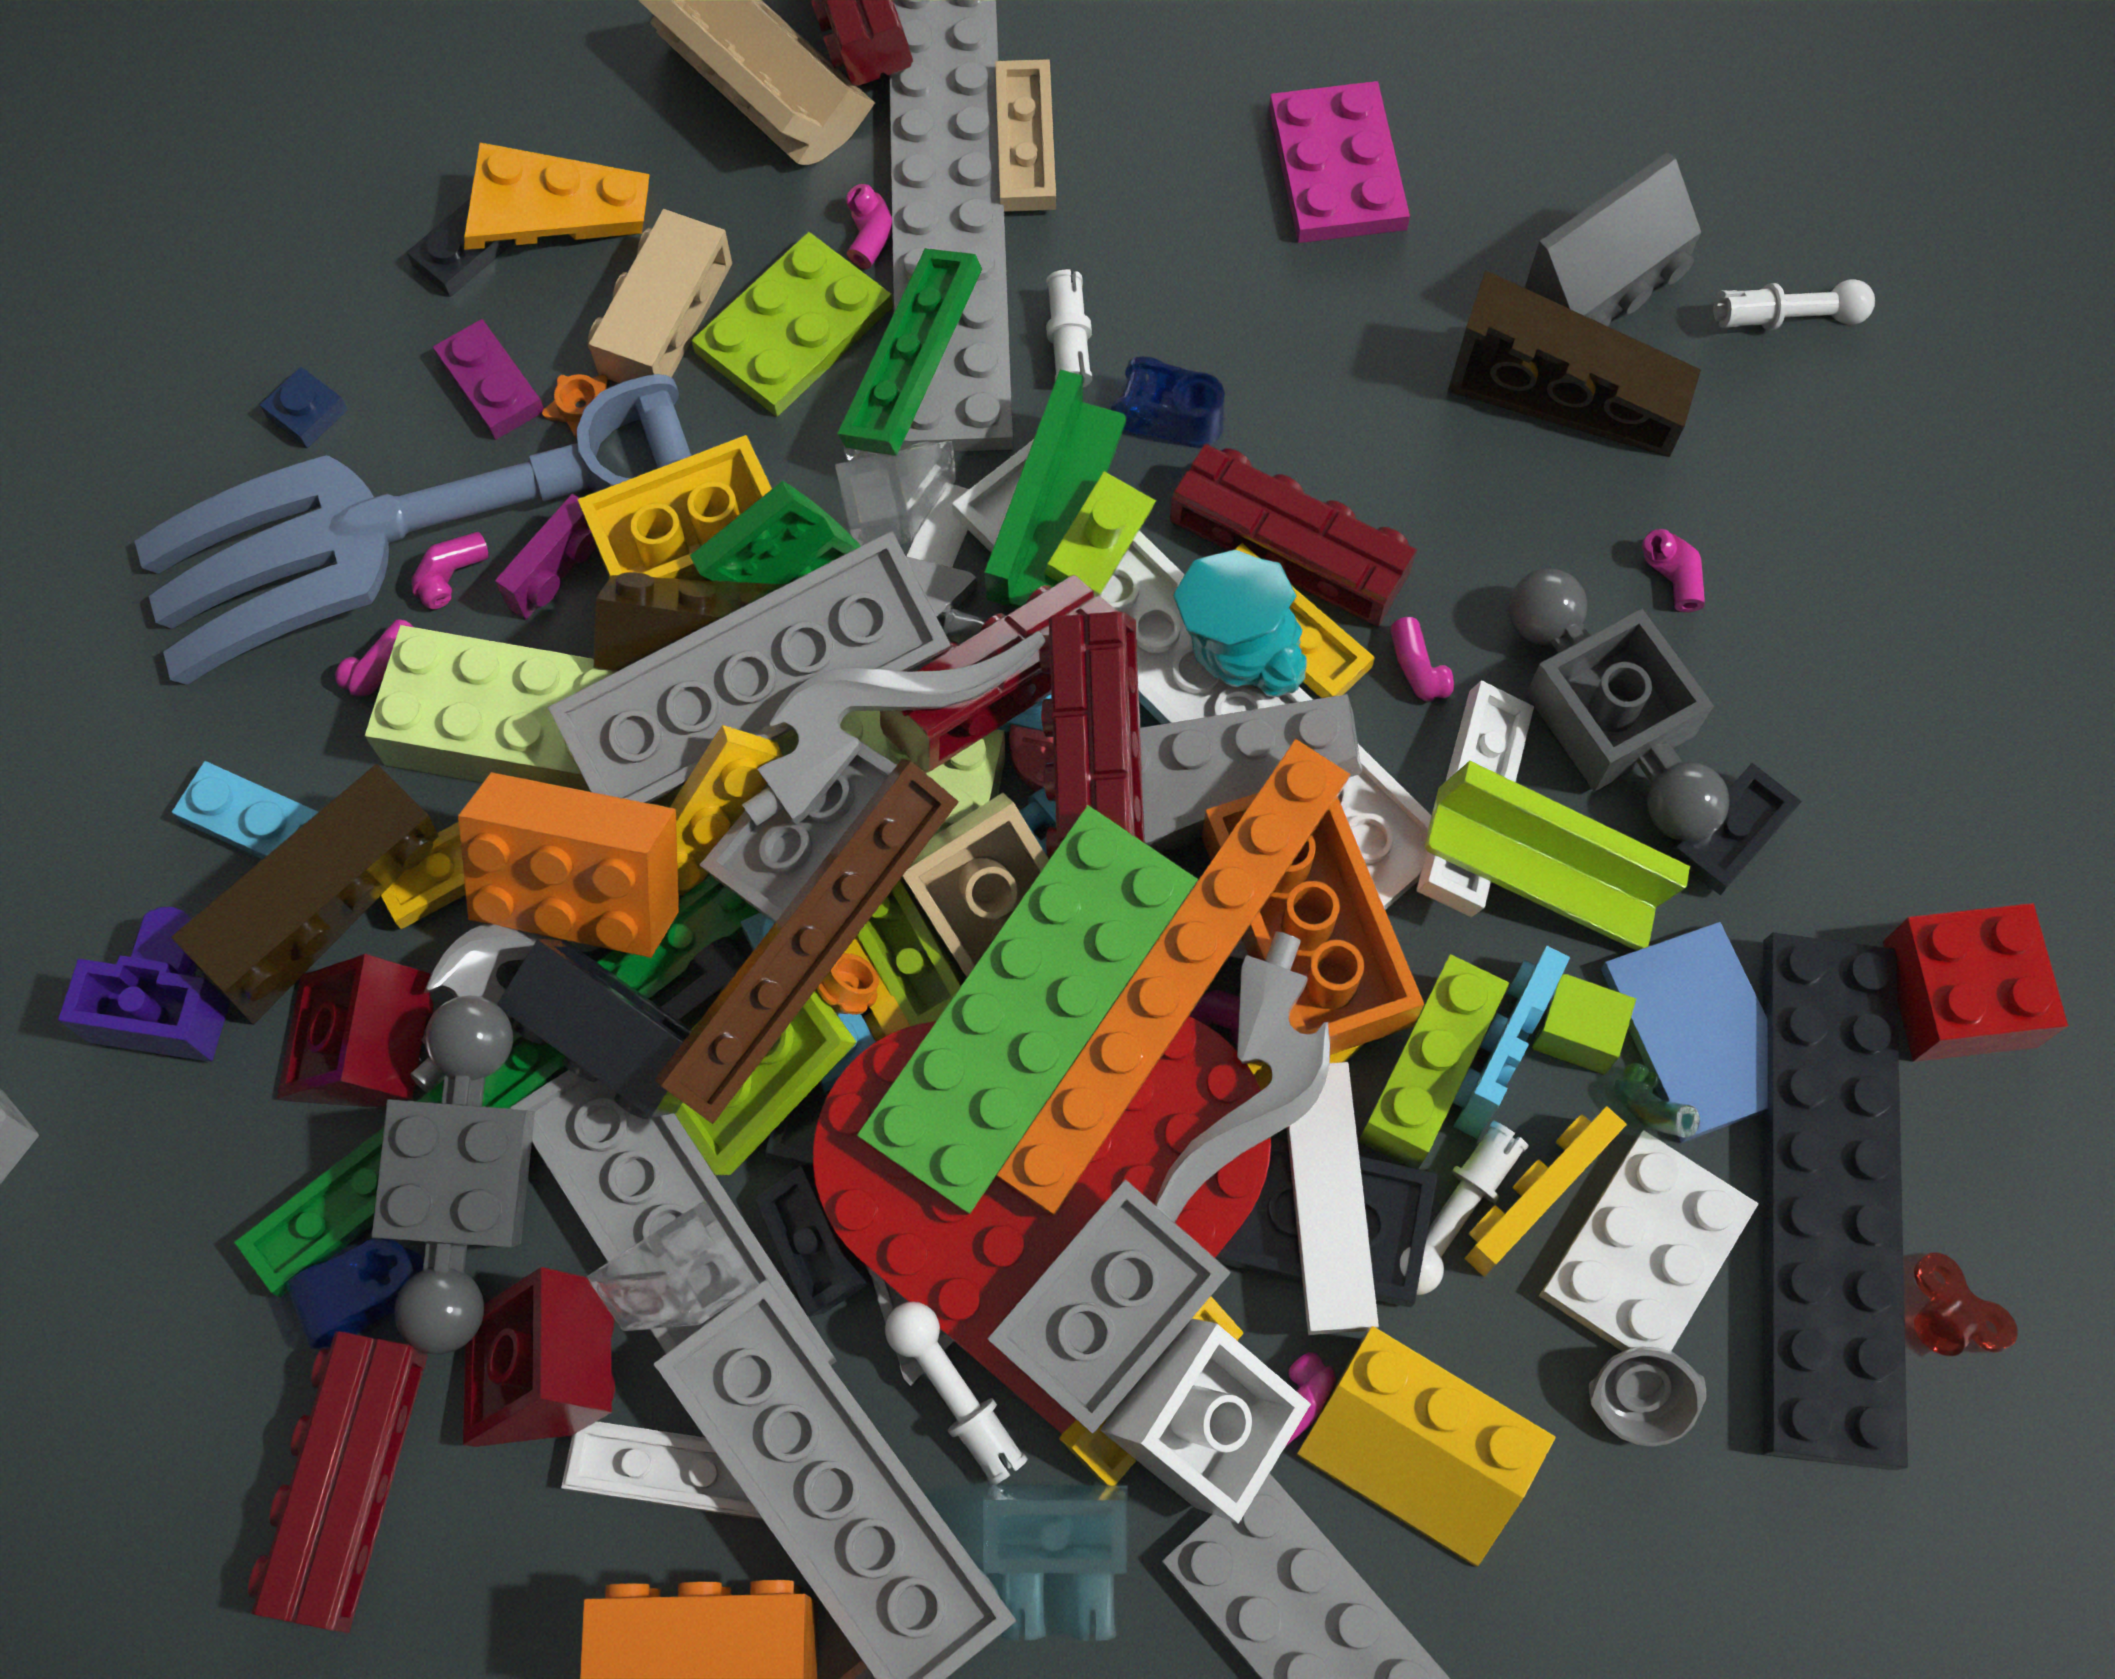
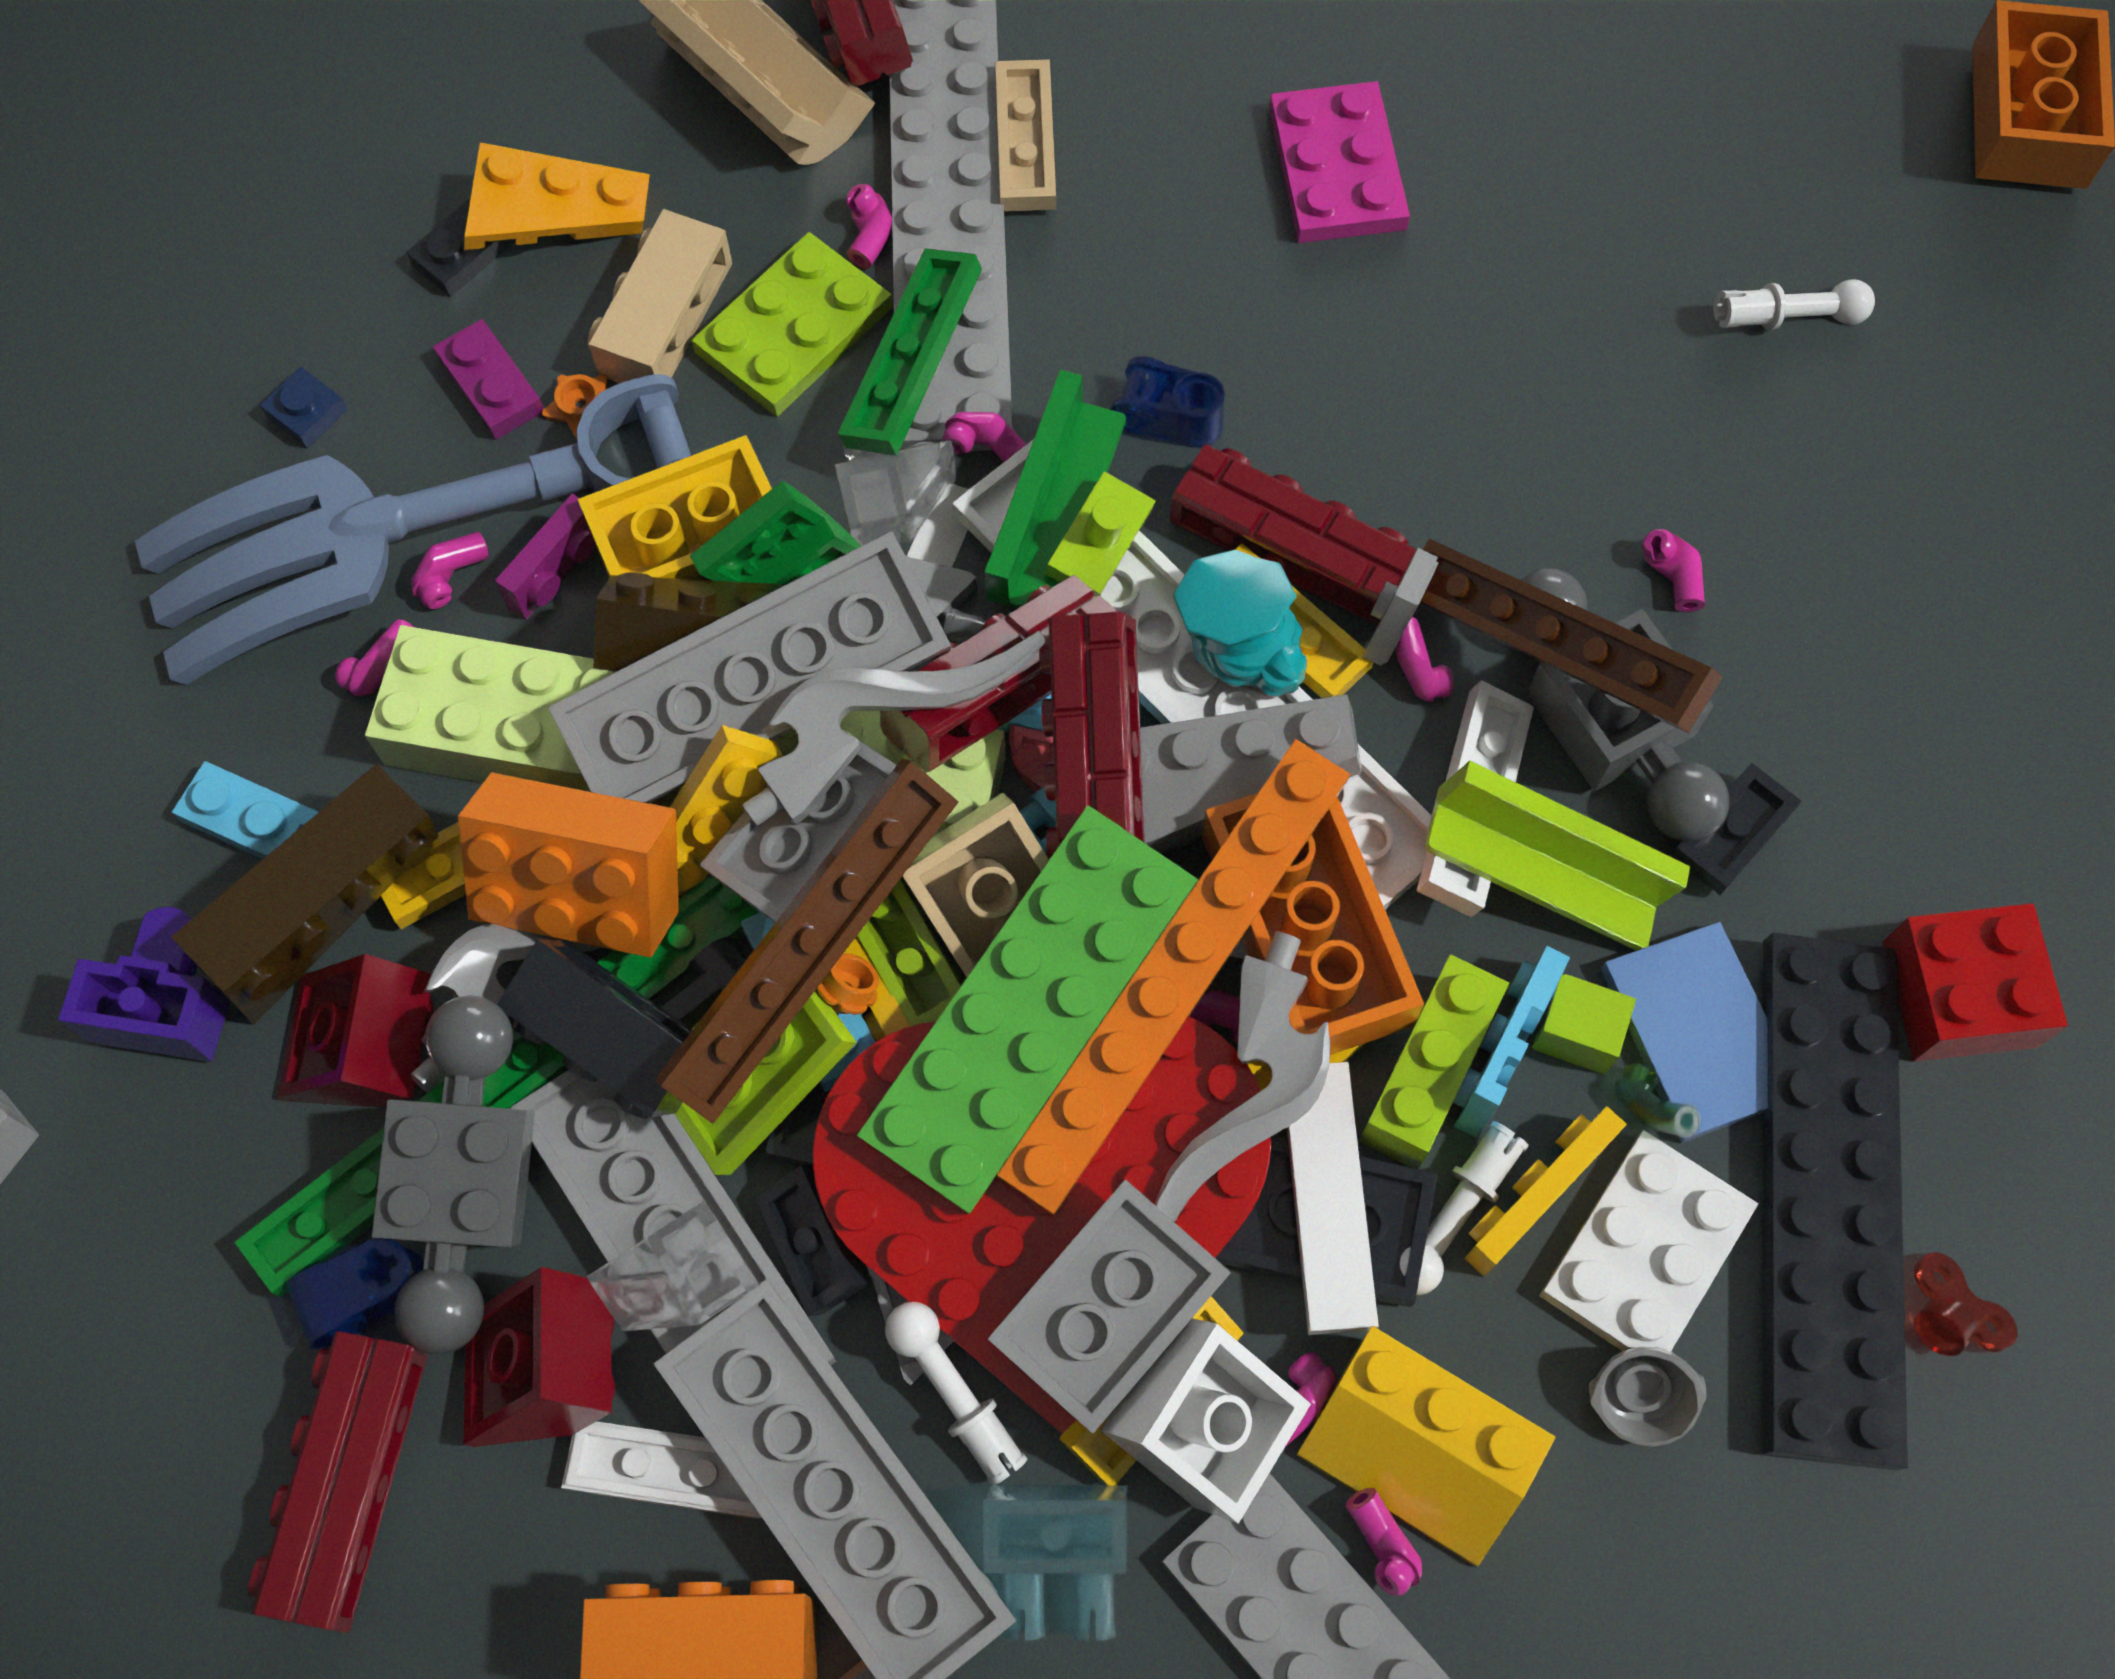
white pin [1046,269,1092,387] -> none
dark brown wedge [1447,270,1701,457] -> none
slope [1524,152,1701,326] -> none
none -> dark pink arm [942,411,1027,462]
none -> dark pink arm [1346,1488,1422,1596]
none -> light grey plate [1363,548,1438,666]
none -> reddish brown plate [1420,538,1723,734]
none -> orange brick [1972,0,2115,189]

